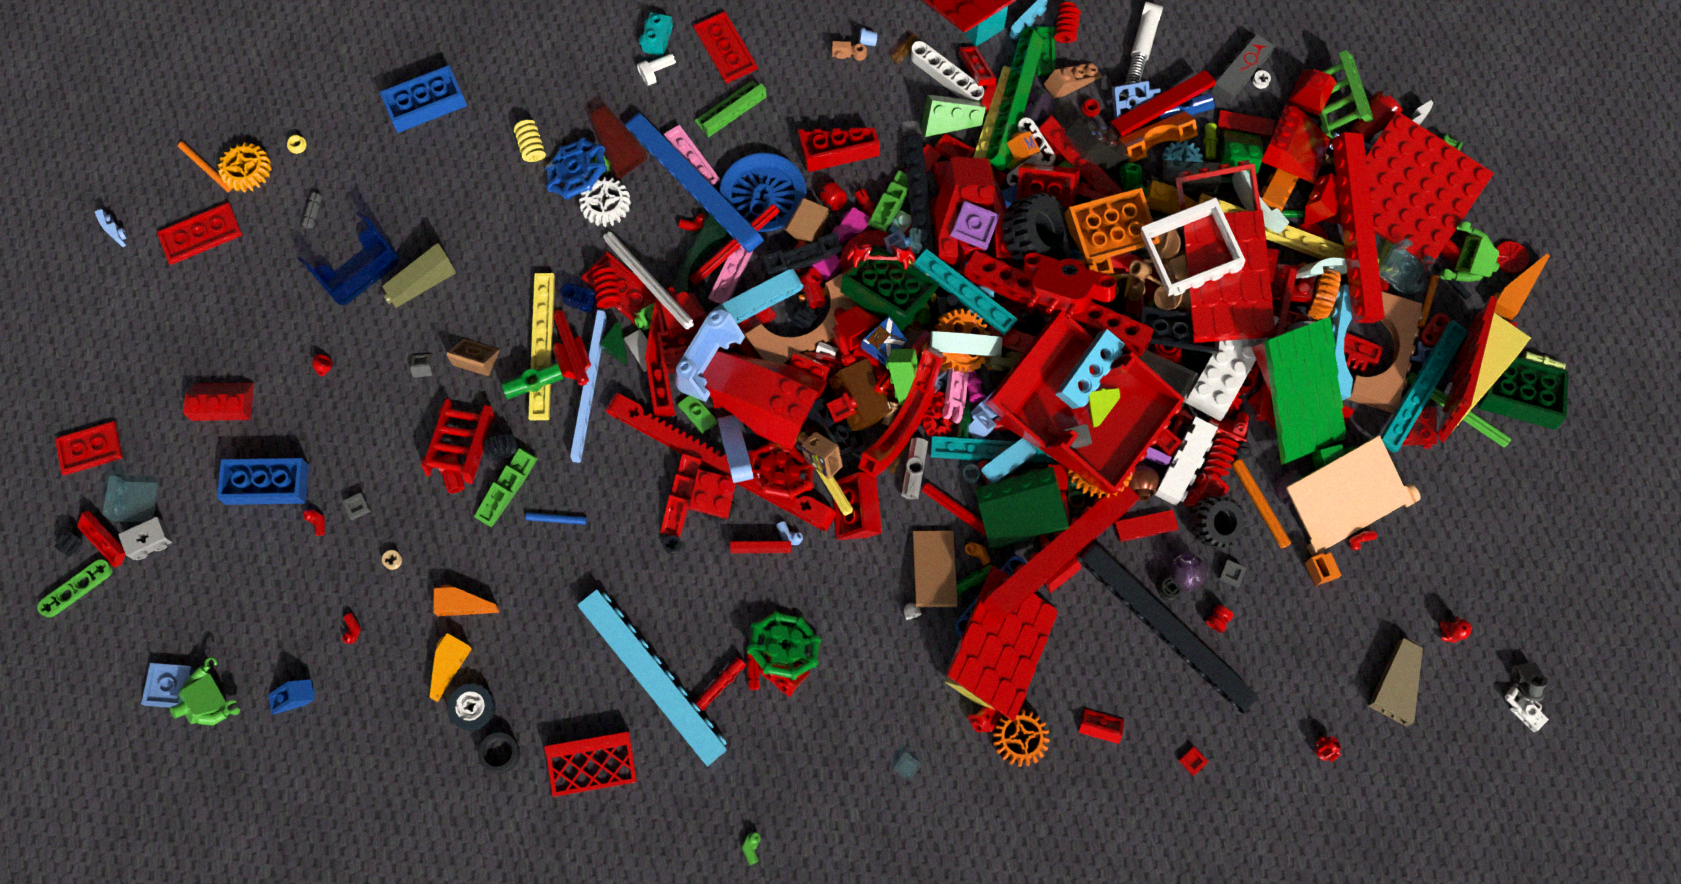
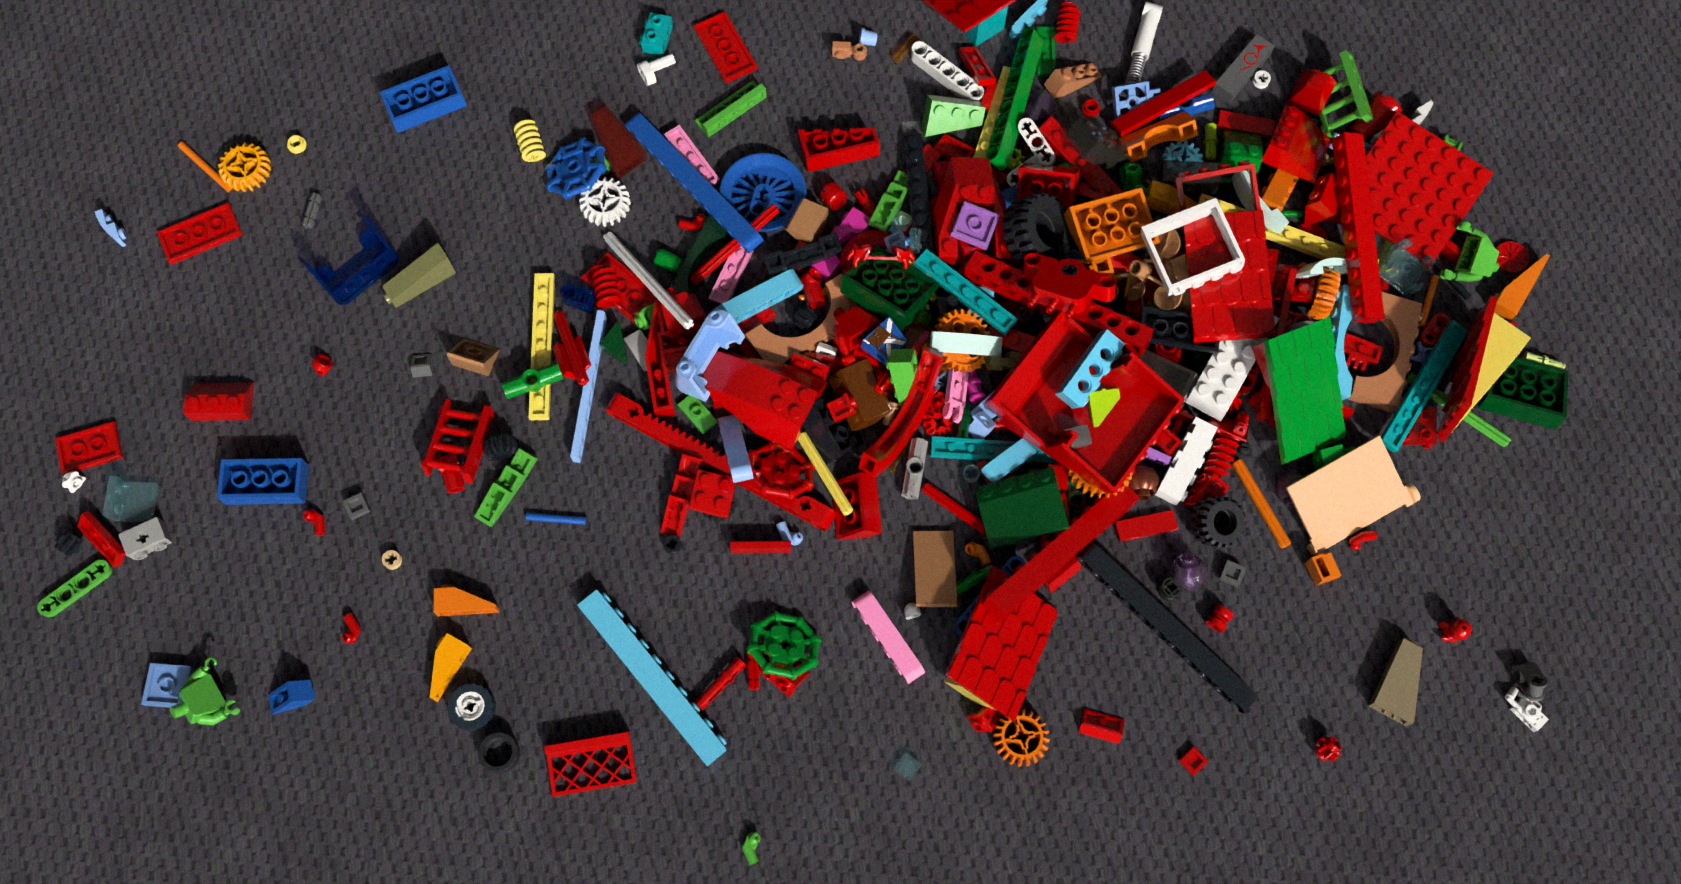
medium nougat torso [797,432,842,479] -> none
orange brick [1007,131,1040,163] -> none
none -> white plate [62,471,86,493]
none -> green piece [653,249,684,274]
none -> bright pink beam [851,590,925,684]

